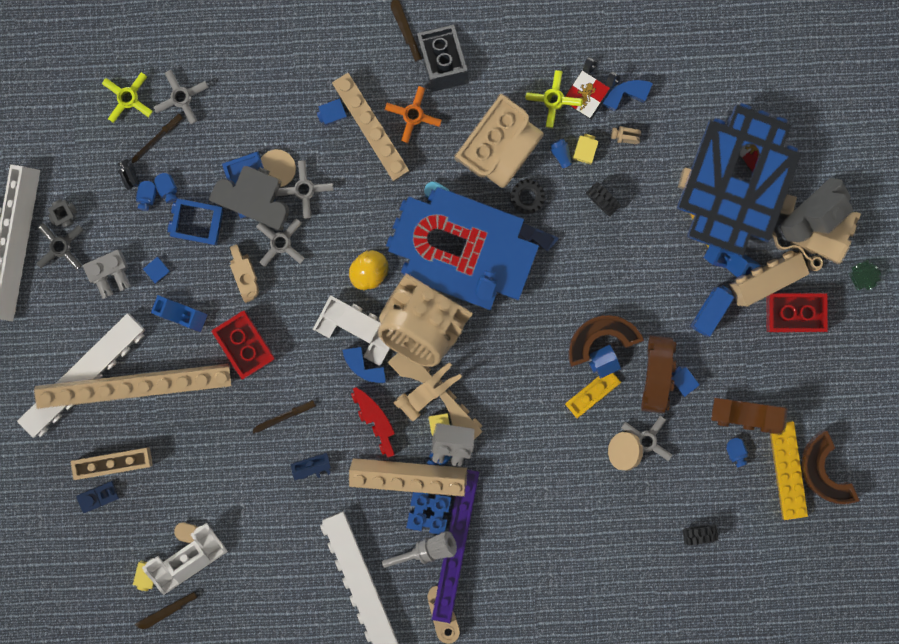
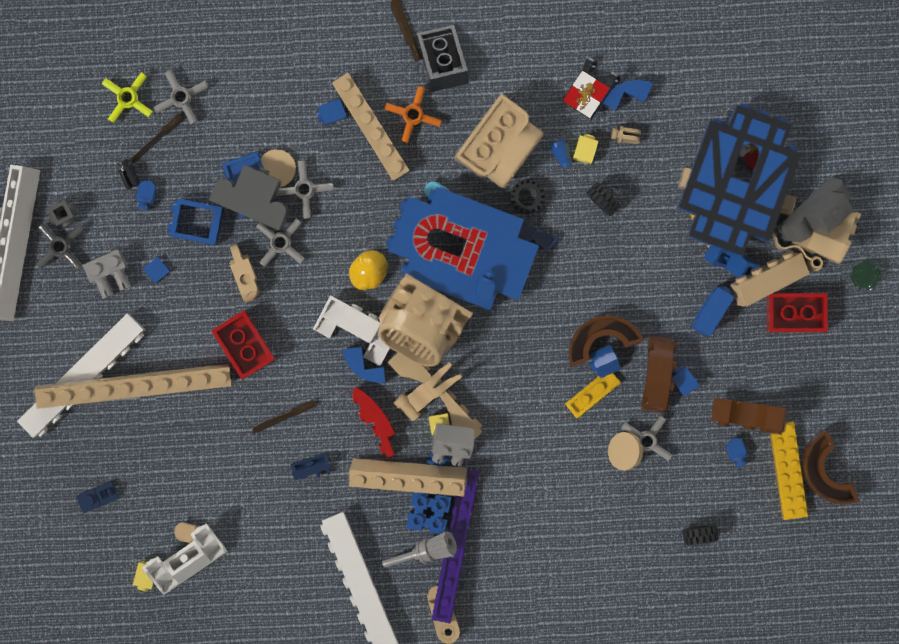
tan brick [70,447,153,480] -> none
dark brown piece [135,591,198,629] -> none
blue brick [151,295,208,332] -> none
blue arm [155,173,177,203] -> none
neon yellow bar [525,70,583,128] -> none

